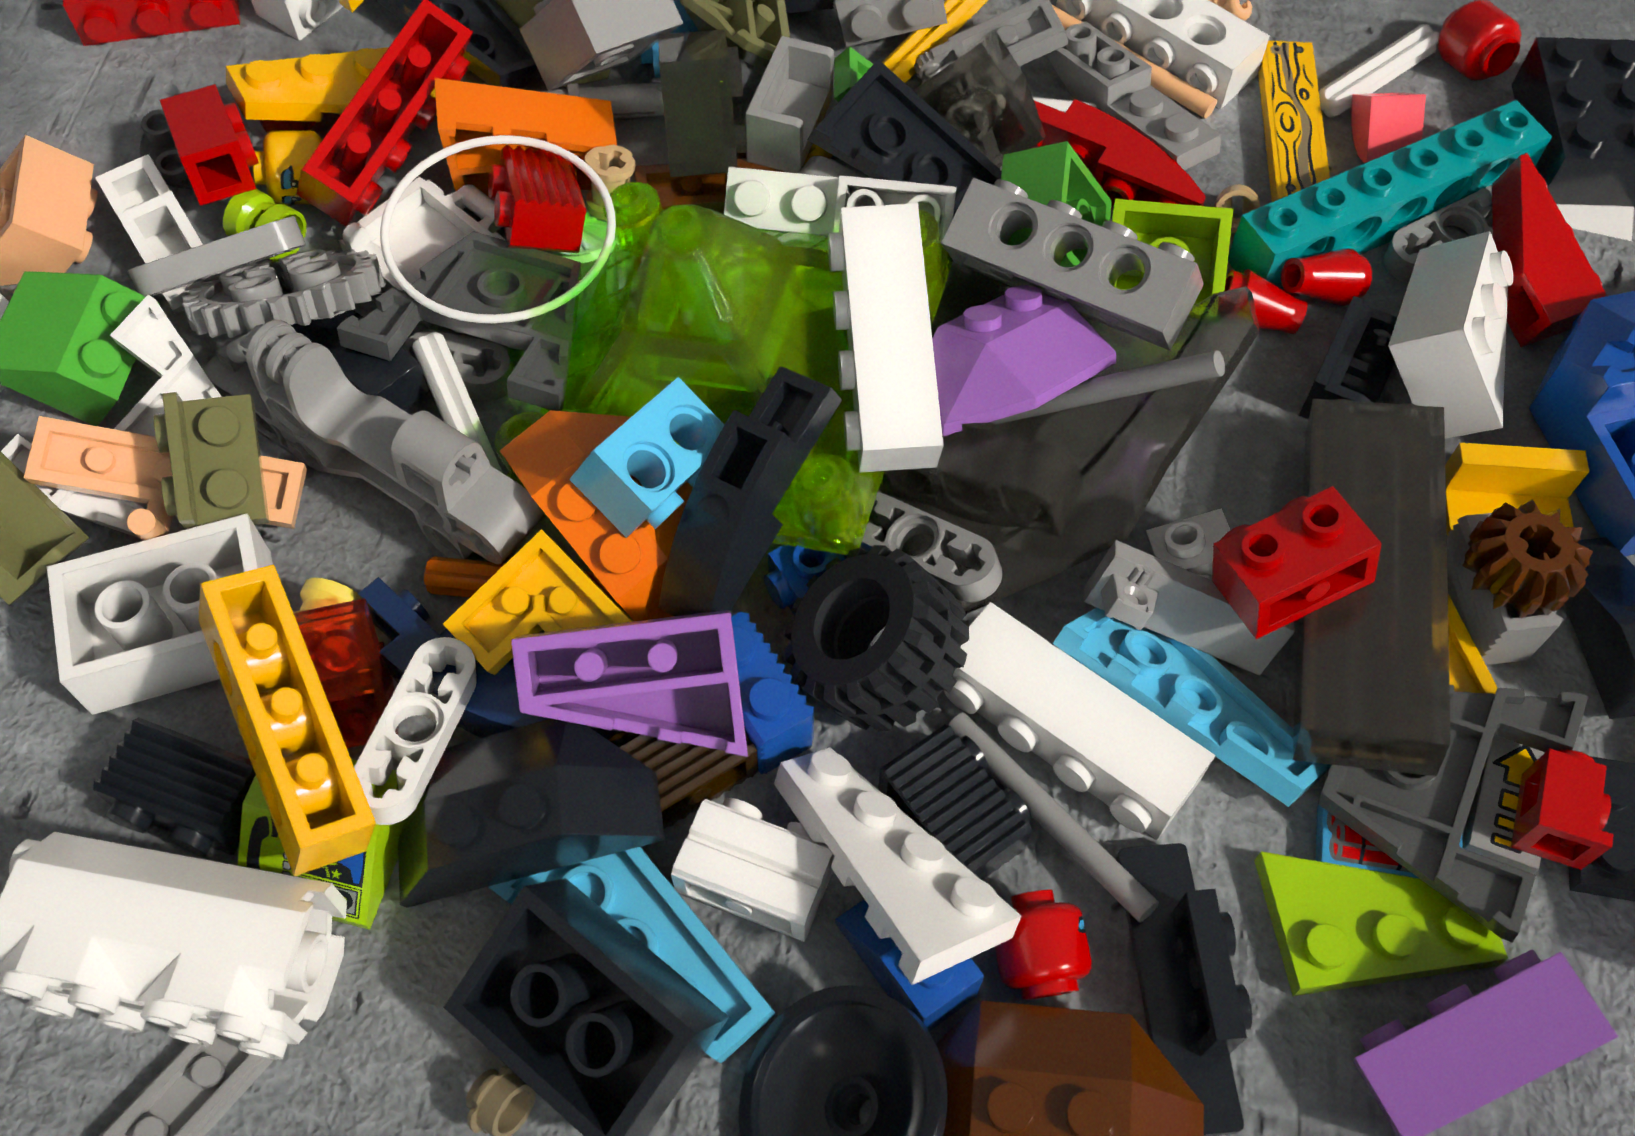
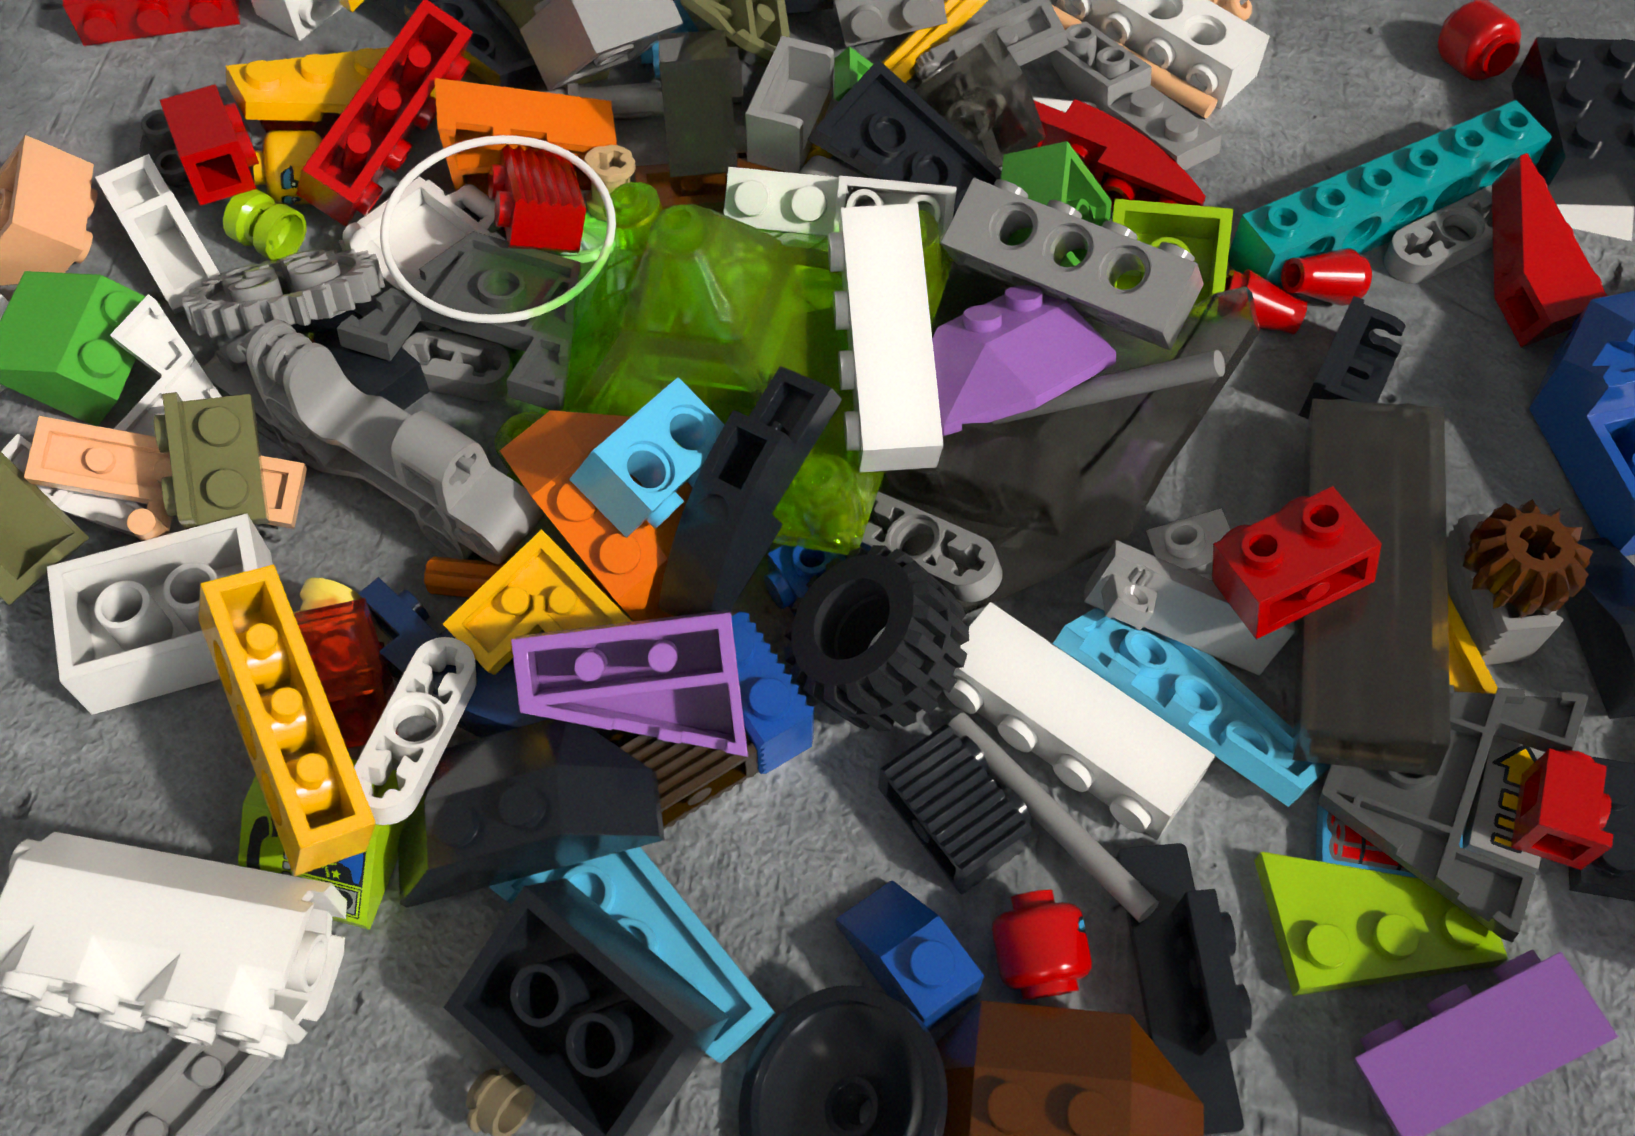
black brick [93,717,256,857] -> none
light grey beam [128,216,306,297] -> none
white axle [412,332,503,473] -> none
white brick [671,798,835,942] -> none
white wing [774,747,1021,985] -> none
tan hinge [1215,184,1260,233] -> none
yellow tile [1258,40,1330,202] -> none
white axle [1319,24,1439,117] -> none
coral brick [1351,92,1426,163] -> none
white wedge [1388,231,1513,442] -> none
yellow panel [1438,443,1589,536] -> none

